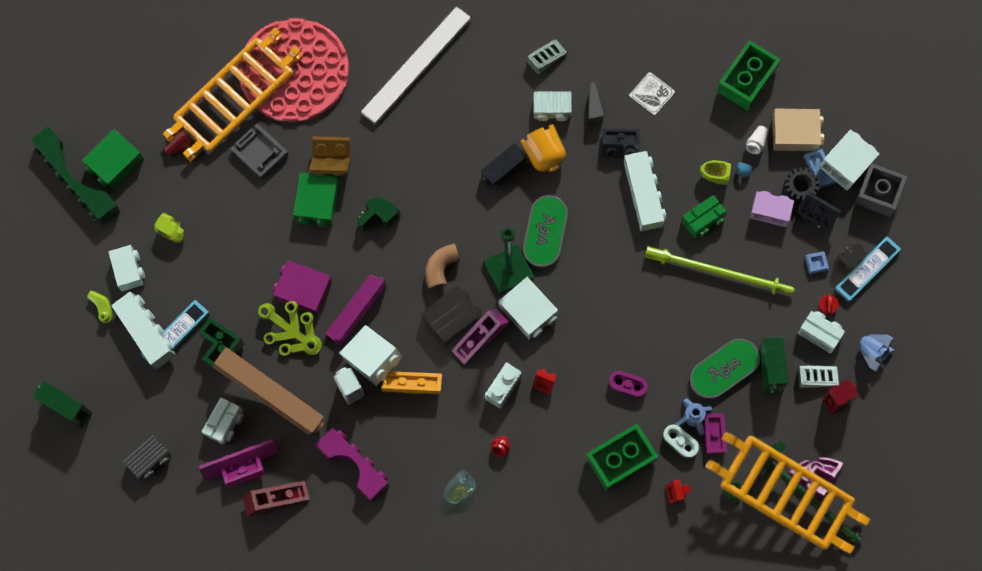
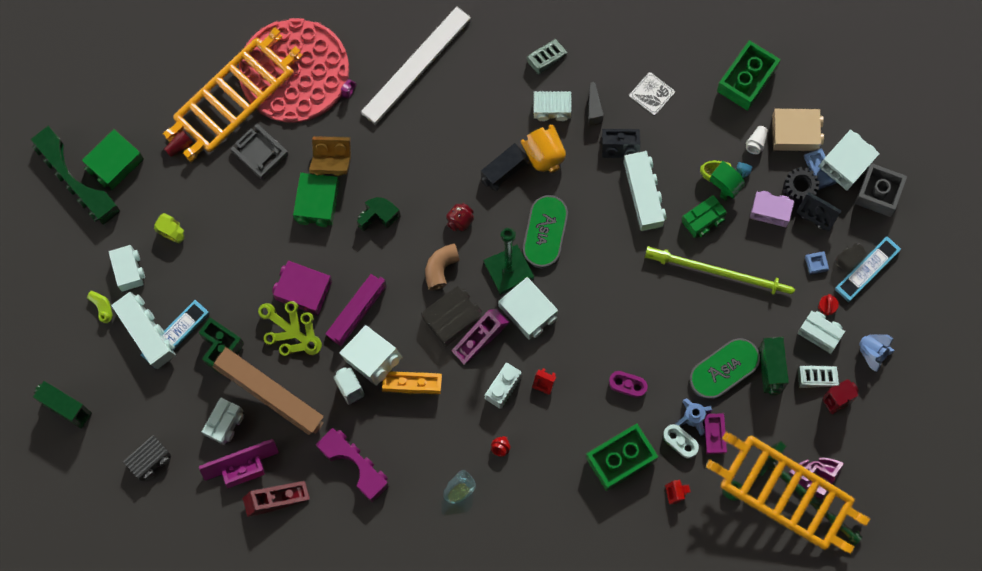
none -> magenta tile [341,79,357,99]
none -> dark red head [446,203,474,232]
none -> green brick [709,161,745,201]

